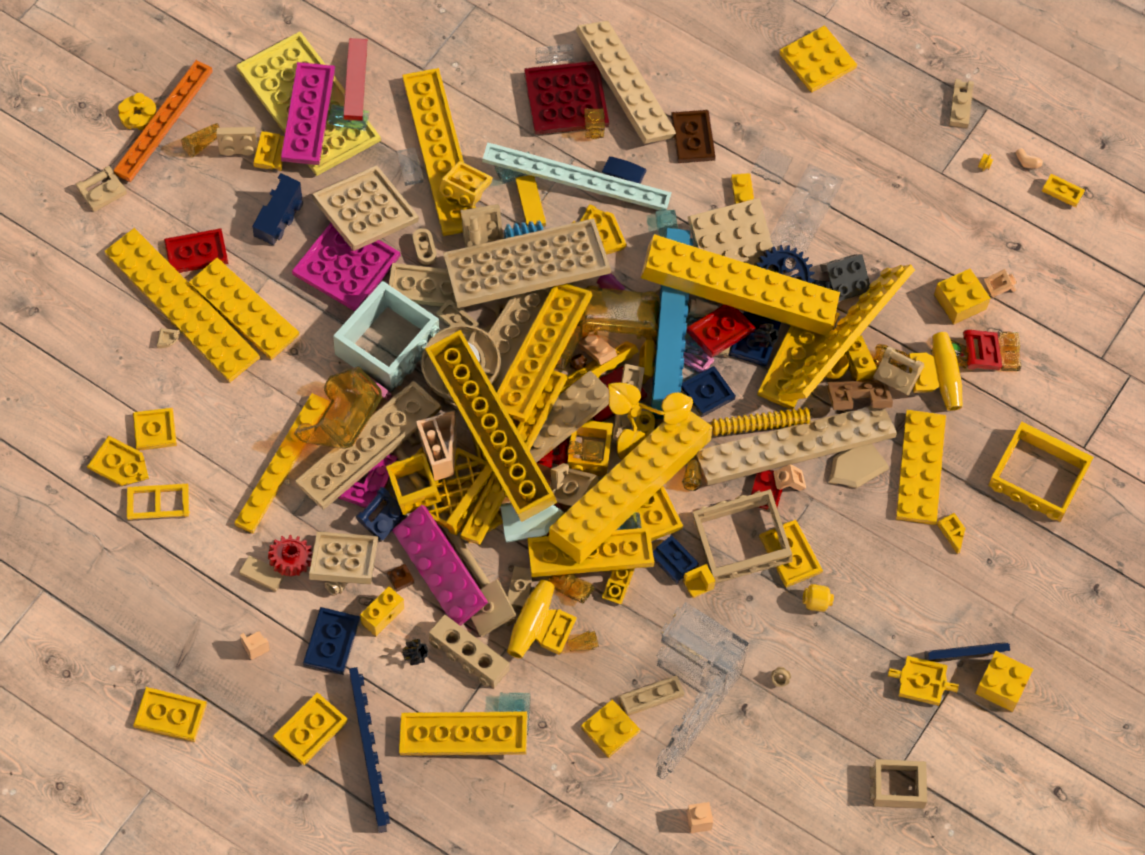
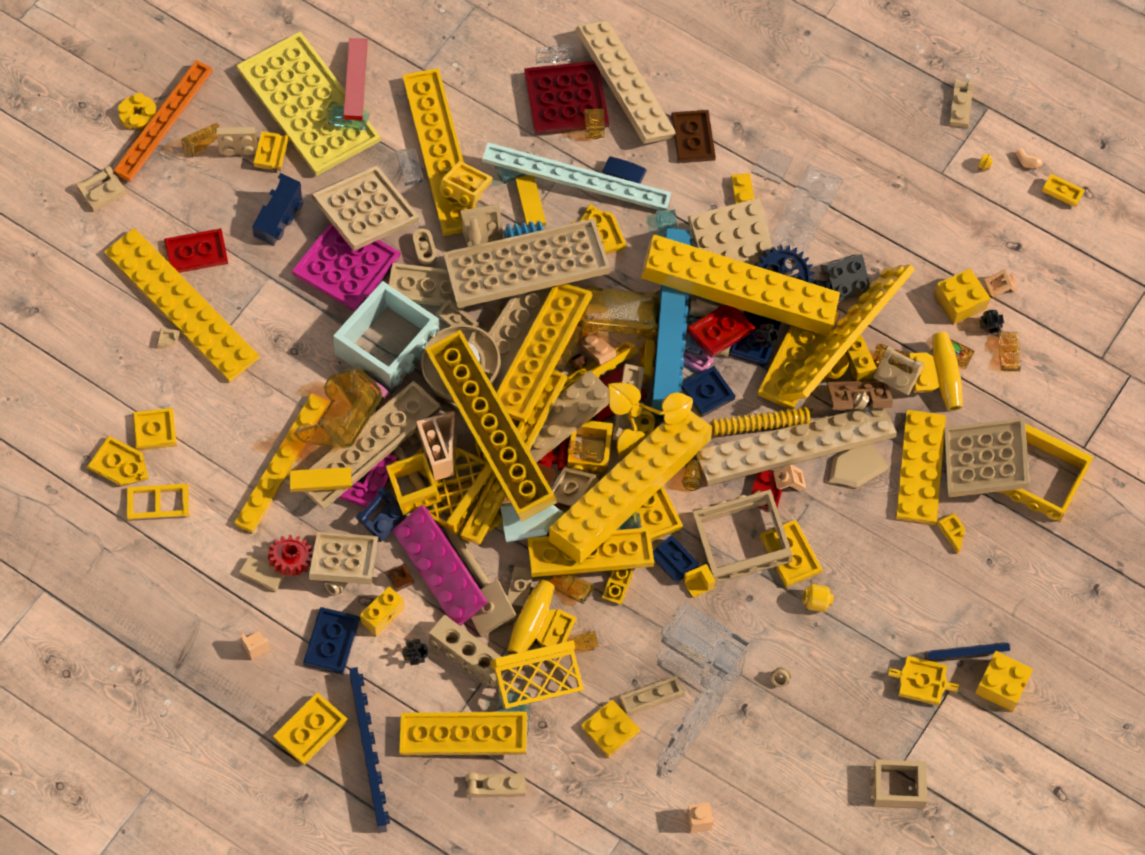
yellow tile [133,687,207,742] -> none
yellow plate [189,258,300,360] -> none
dark pink plate [281,62,335,165] -> none
tan tile [551,463,569,489] -> none
magenta cone [596,273,626,297] -> none
yellow plate [779,25,857,93] -> none
red plate [963,330,1002,371] -> none
none -> yellow tile [290,467,352,492]
none -> tan plate [466,773,526,798]
none -> yellow fence [490,640,584,709]
none -> tan plate [852,391,869,410]
none -> tan plate [945,418,1030,498]
none -> black gear [979,310,1004,334]

